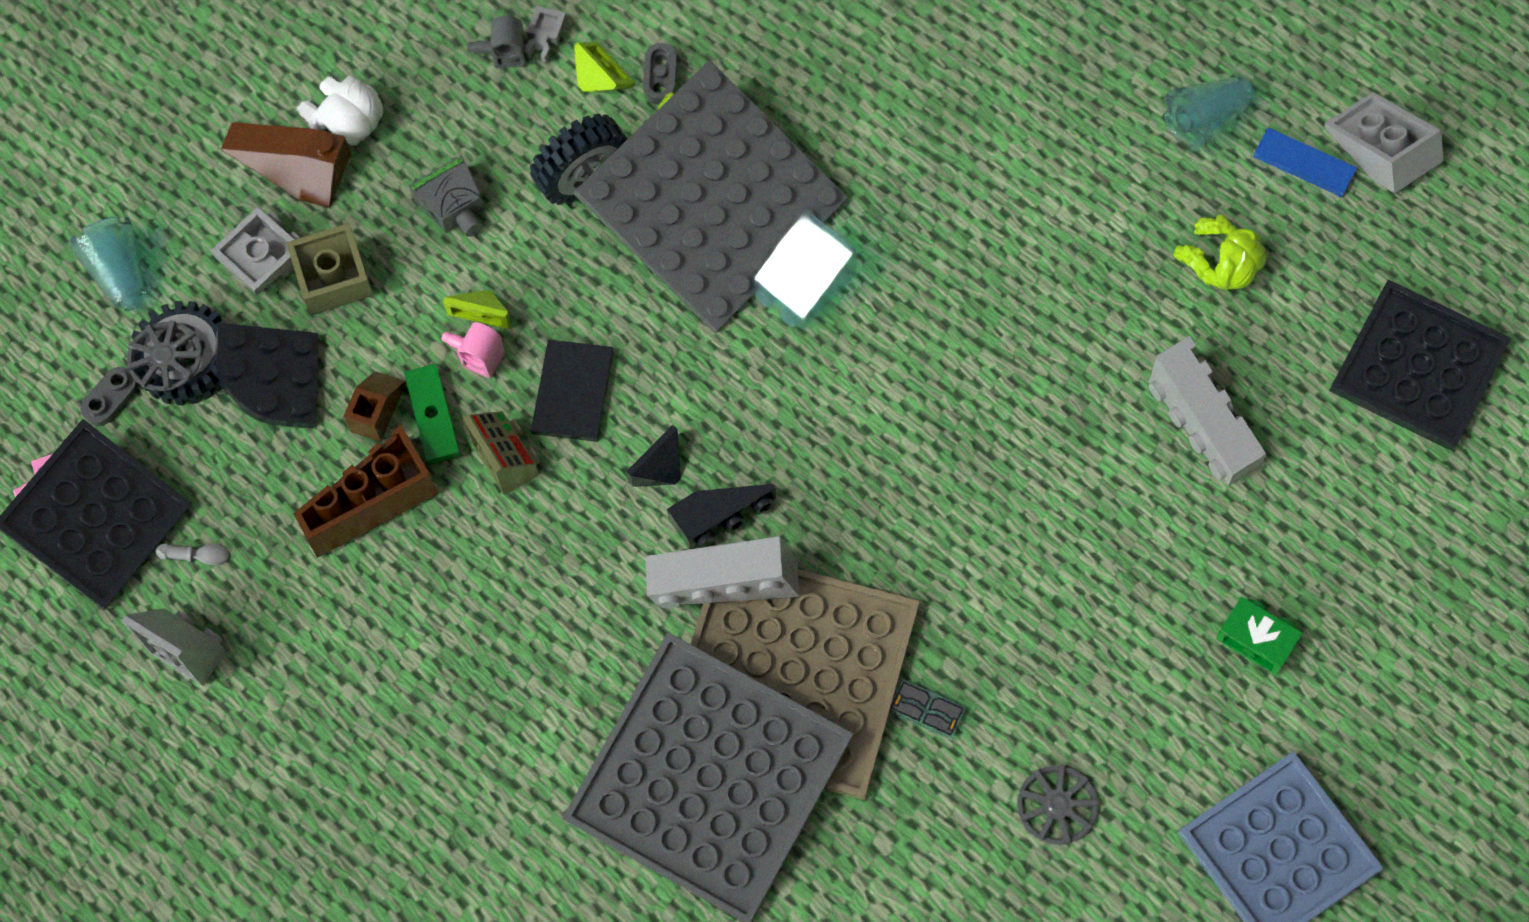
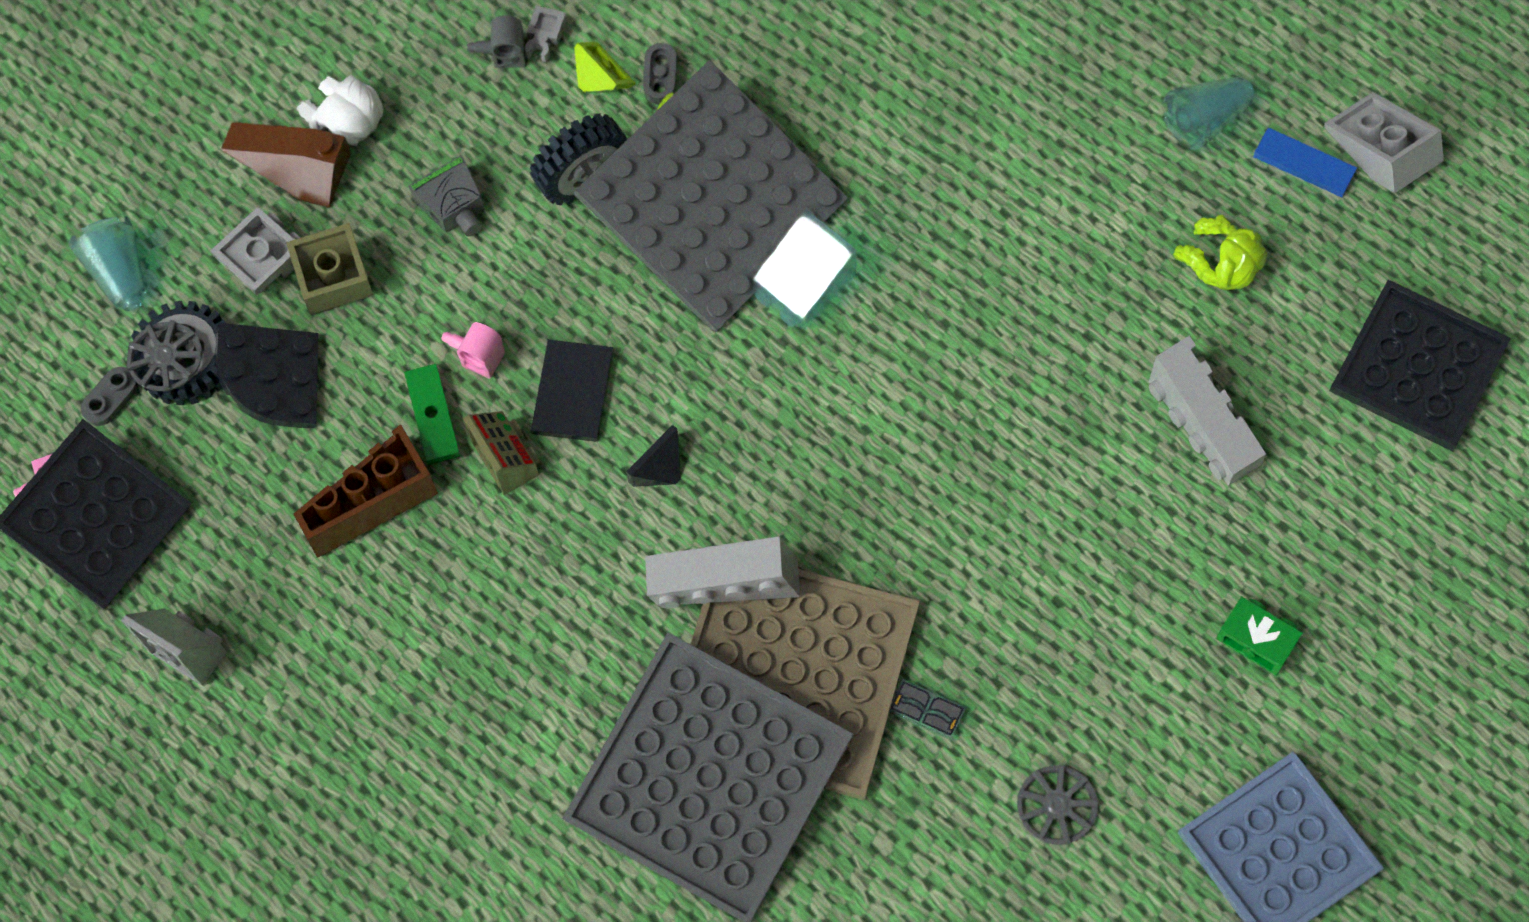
light grey piece [156,543,229,565] -> none
reddish brown slope [343,371,406,442] -> none
lime slope [443,290,511,330] -> none
black slope [667,484,776,550] -> none

